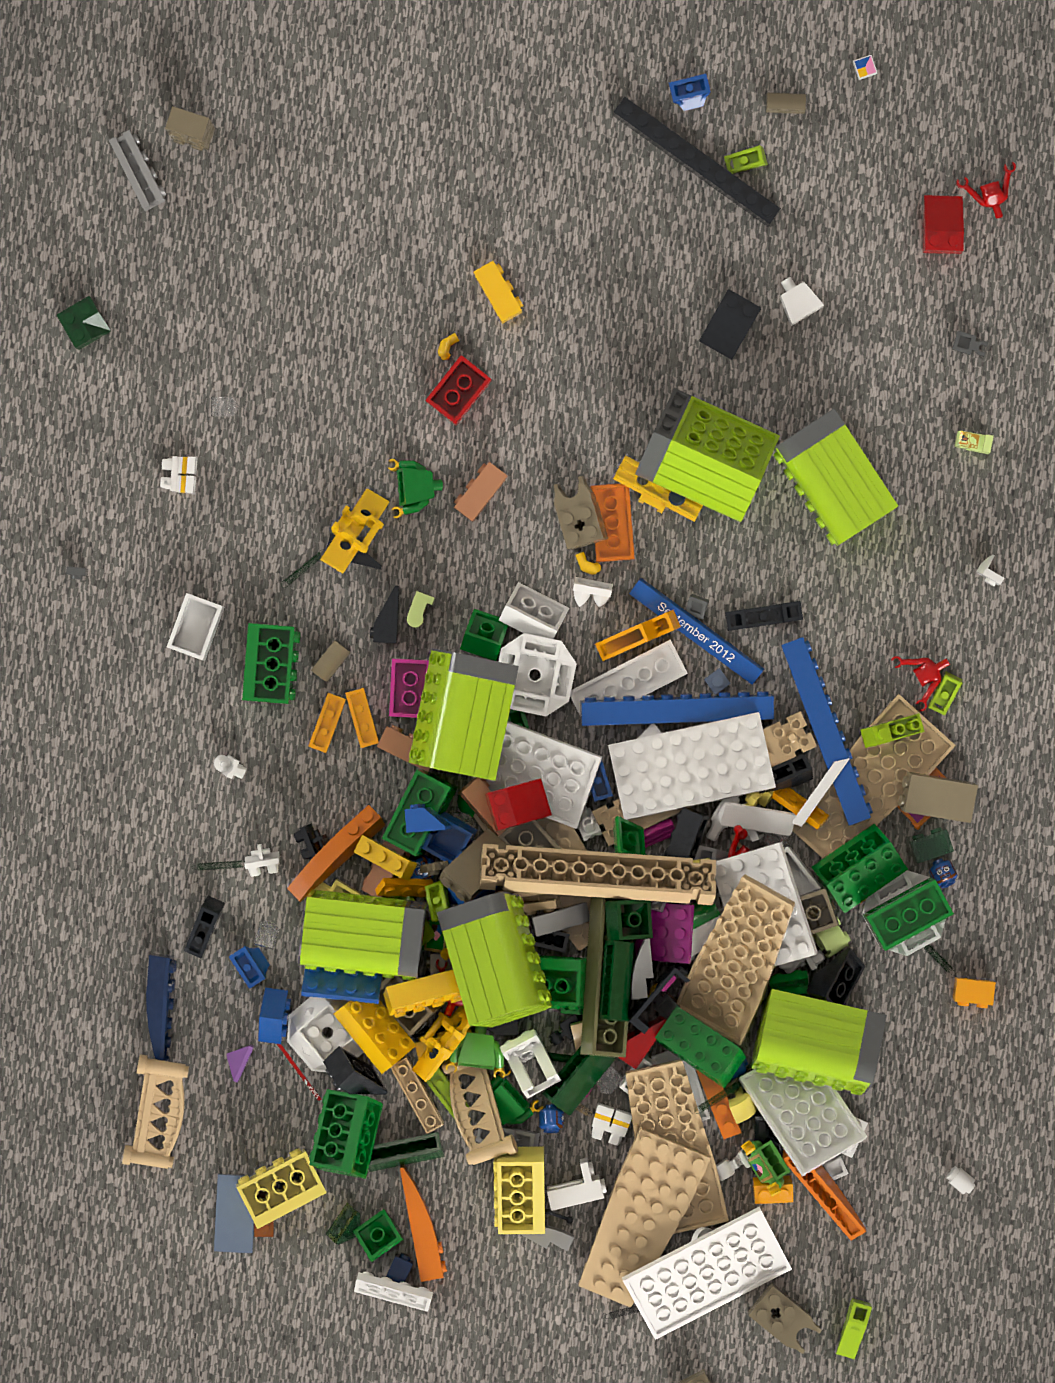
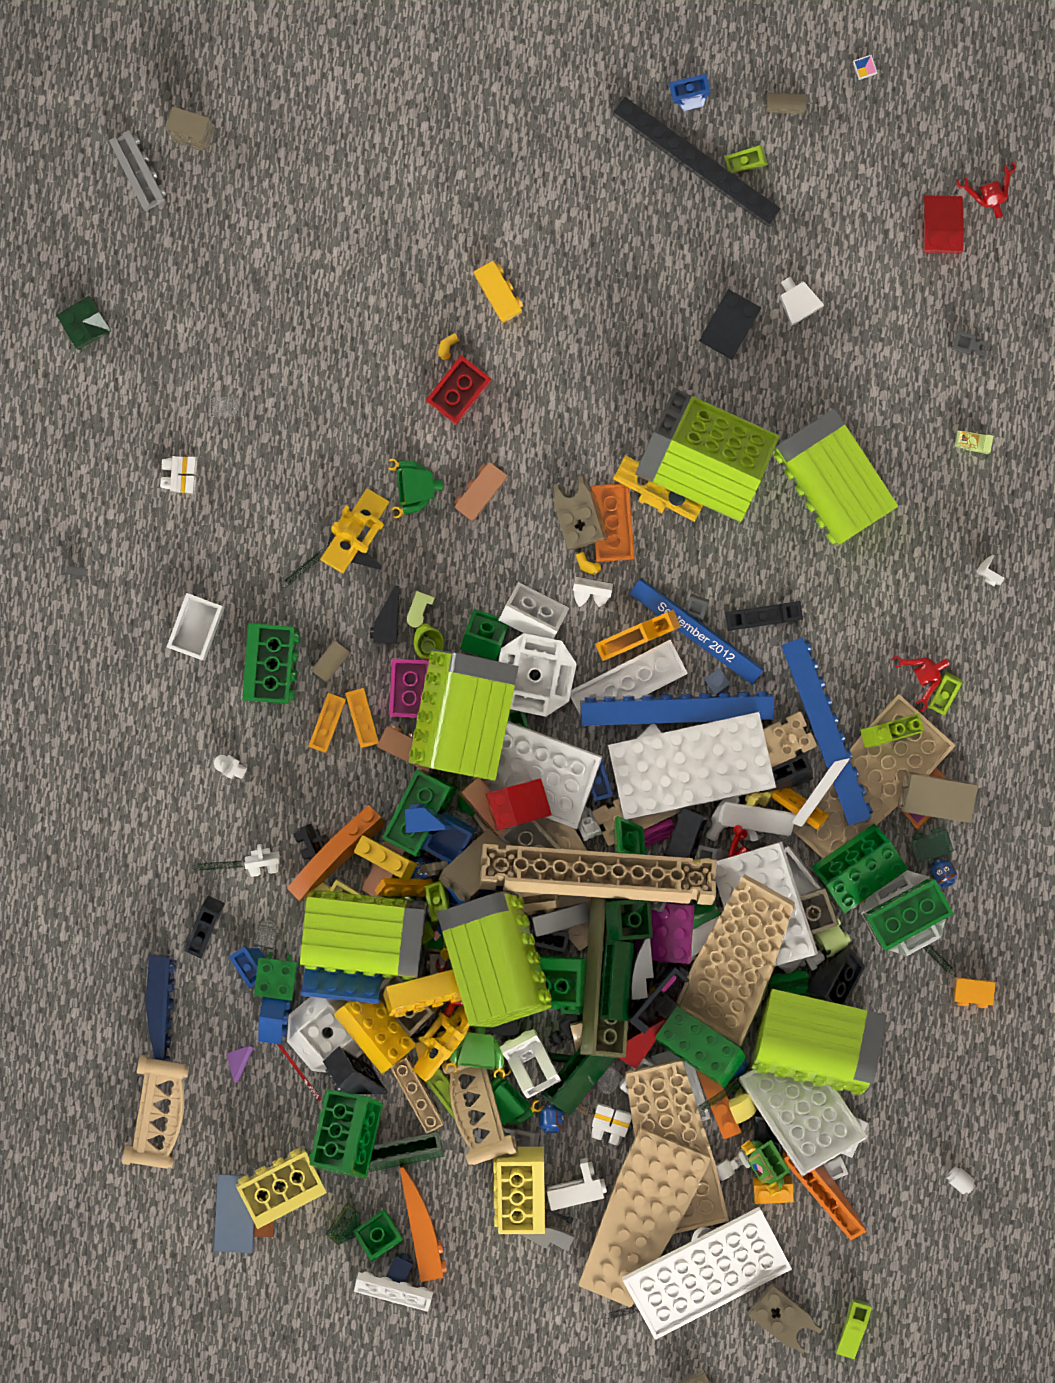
none -> green plate [254,952,297,1001]
none -> lime hair [414,623,444,660]

